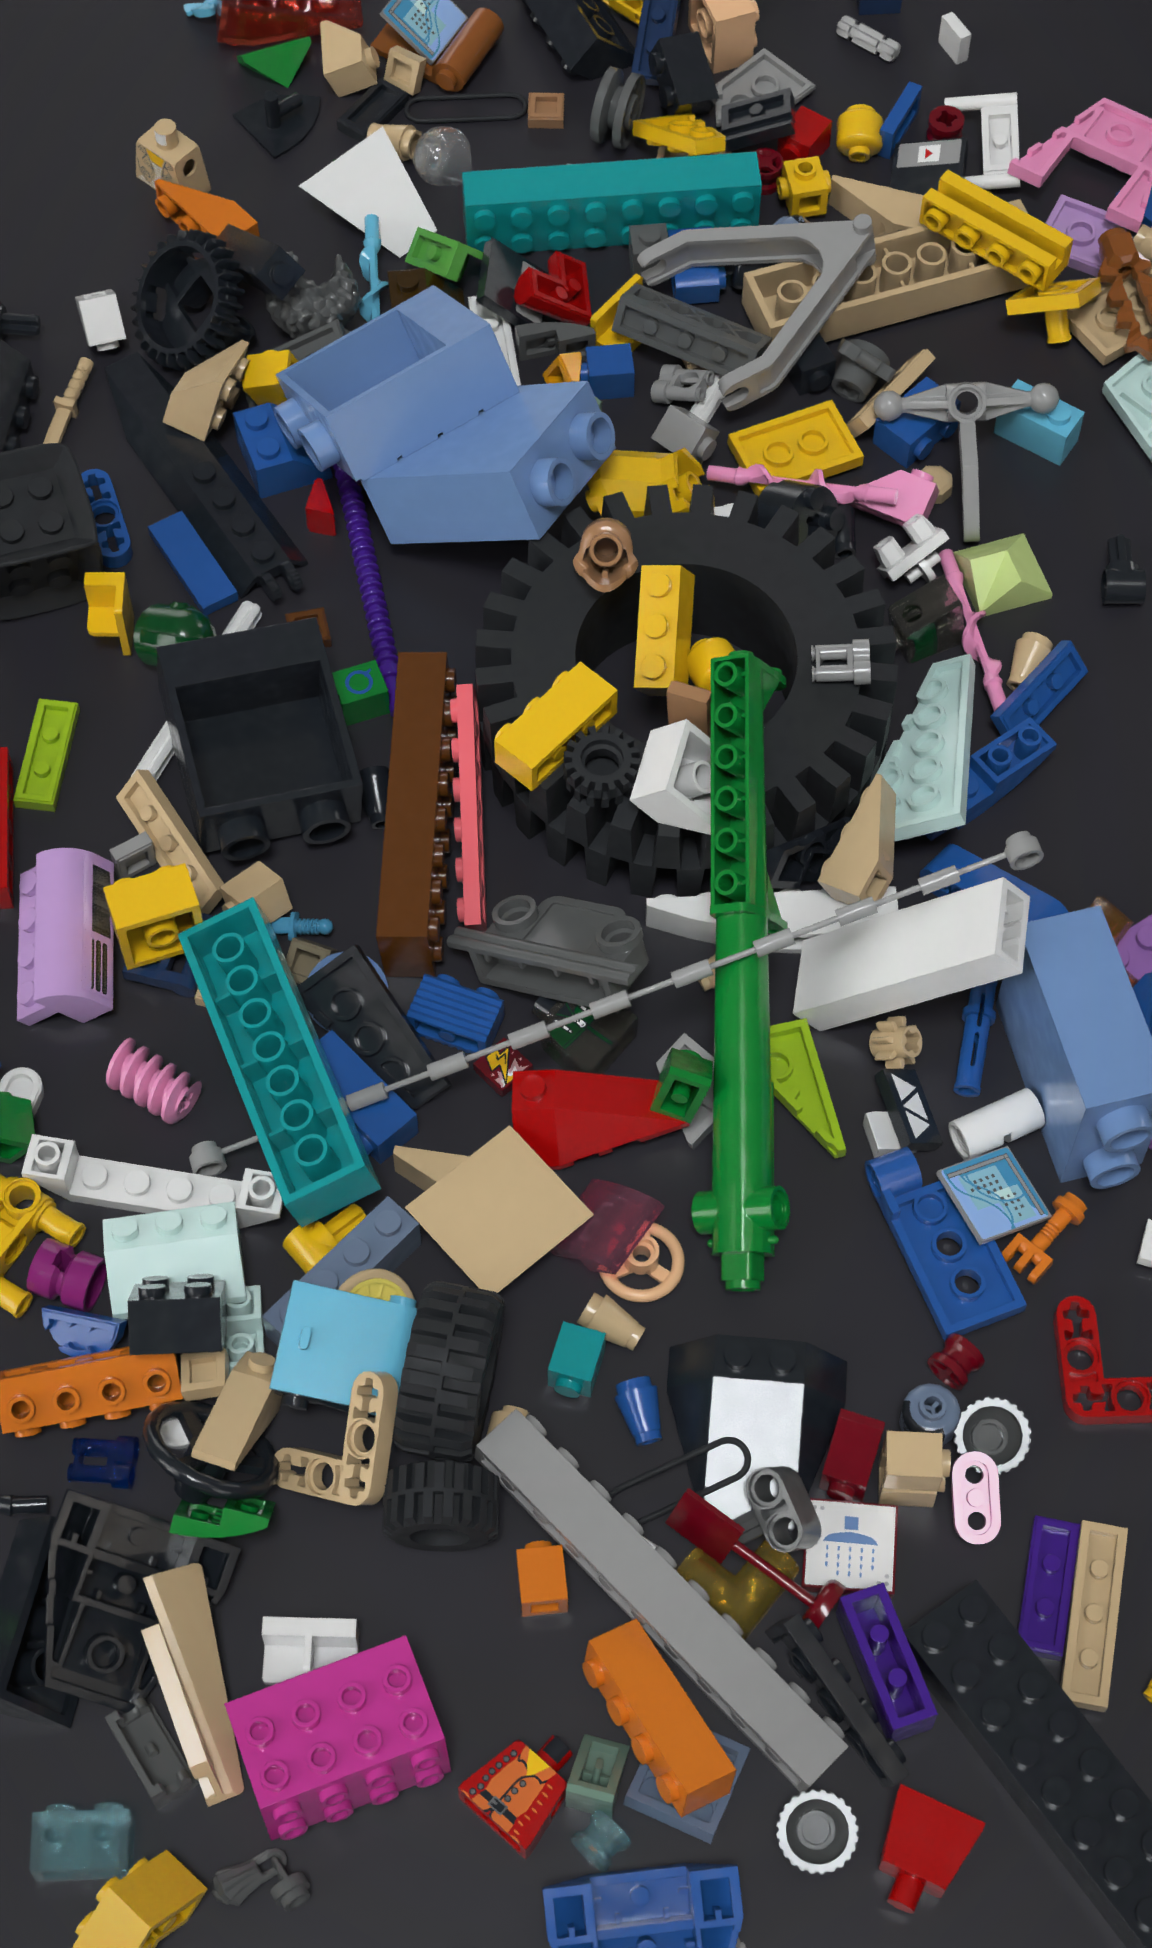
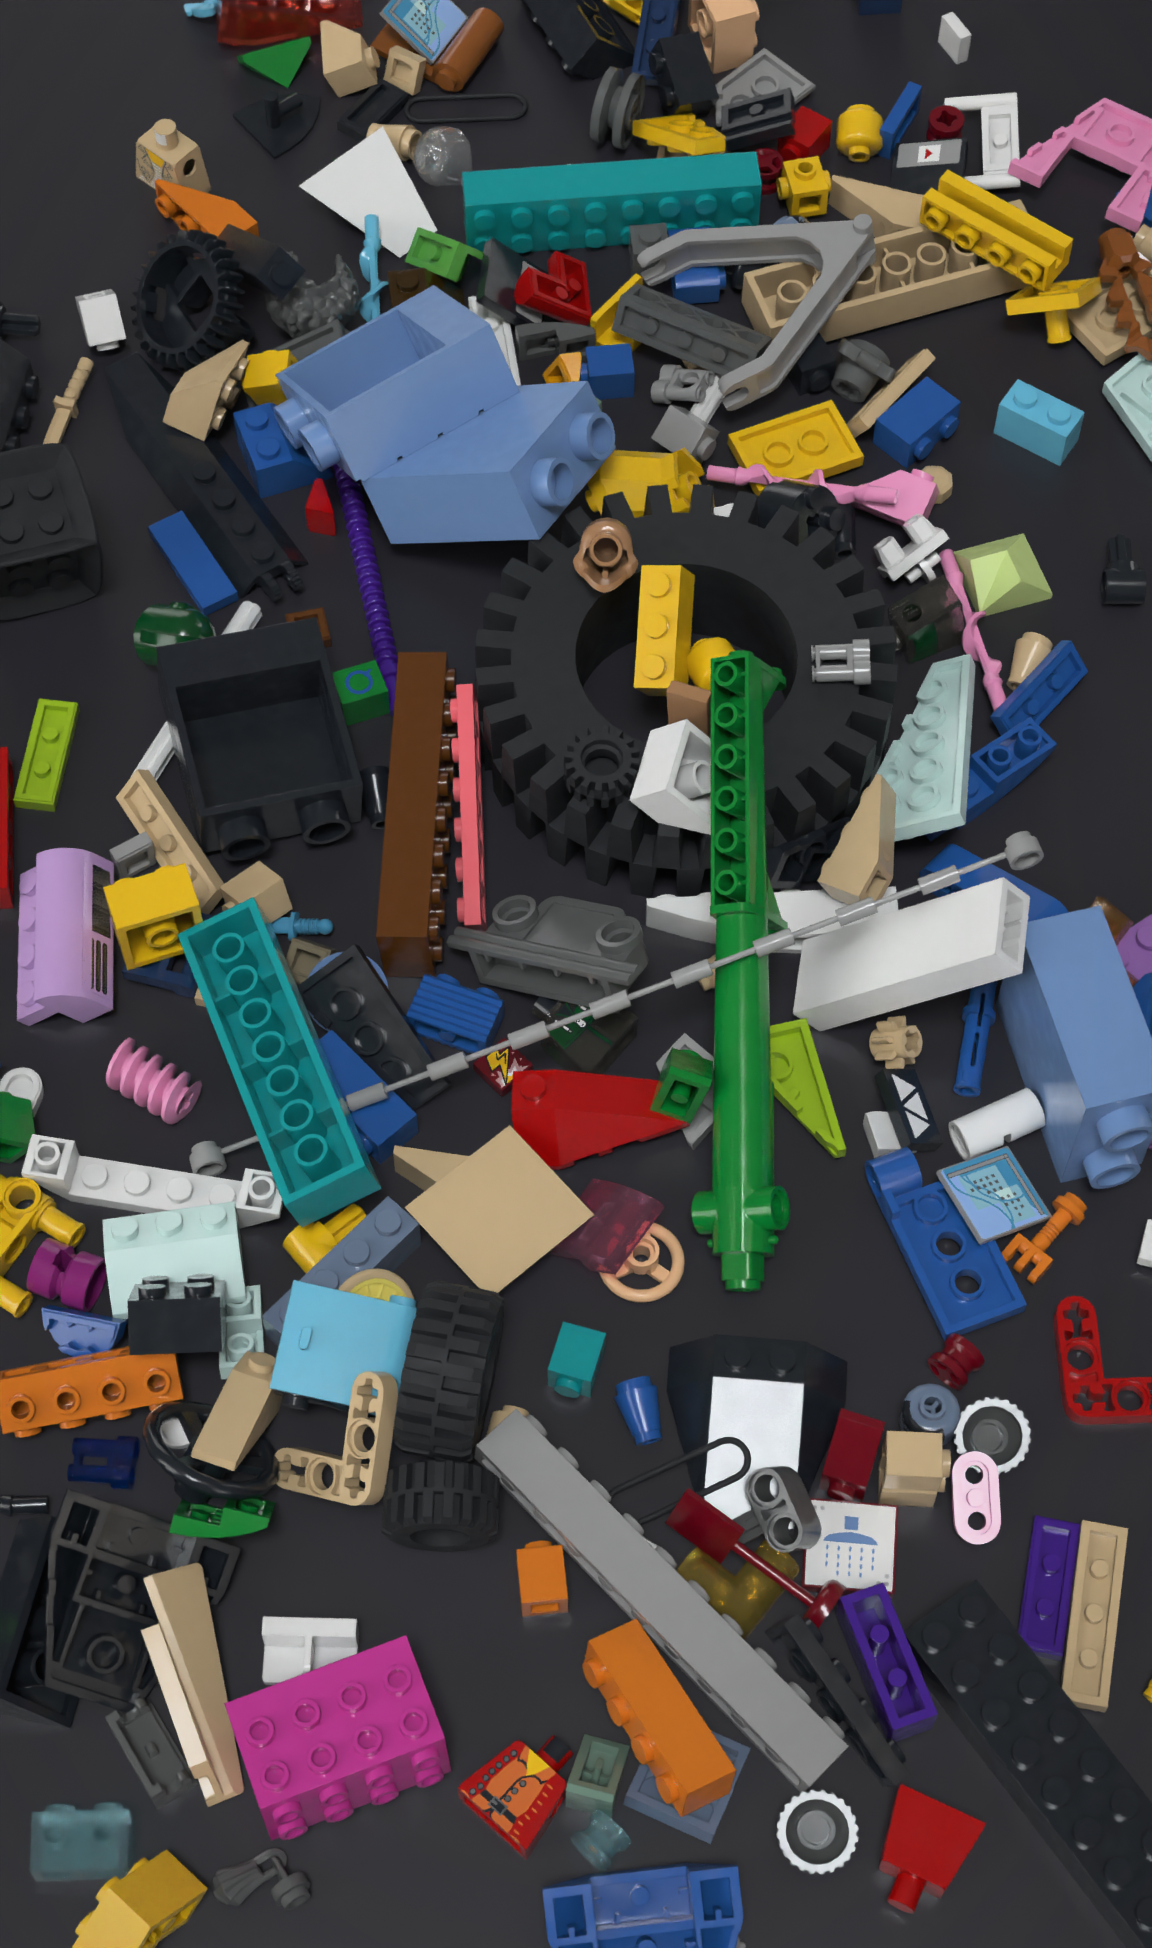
blue beam [81,469,133,568] -> none
yellow panel [84,572,135,656] -> none
tan tile [181,1347,229,1401] -> none
yellow brick [494,661,618,791] -> none
medium nougat tile [528,92,564,129] -> none
tan cone [577,1293,646,1351] -> none
light grey axle [836,15,901,62] -> none
light grey piece [873,382,1059,542] -> none
lavender tile [1046,194,1126,277] -> none

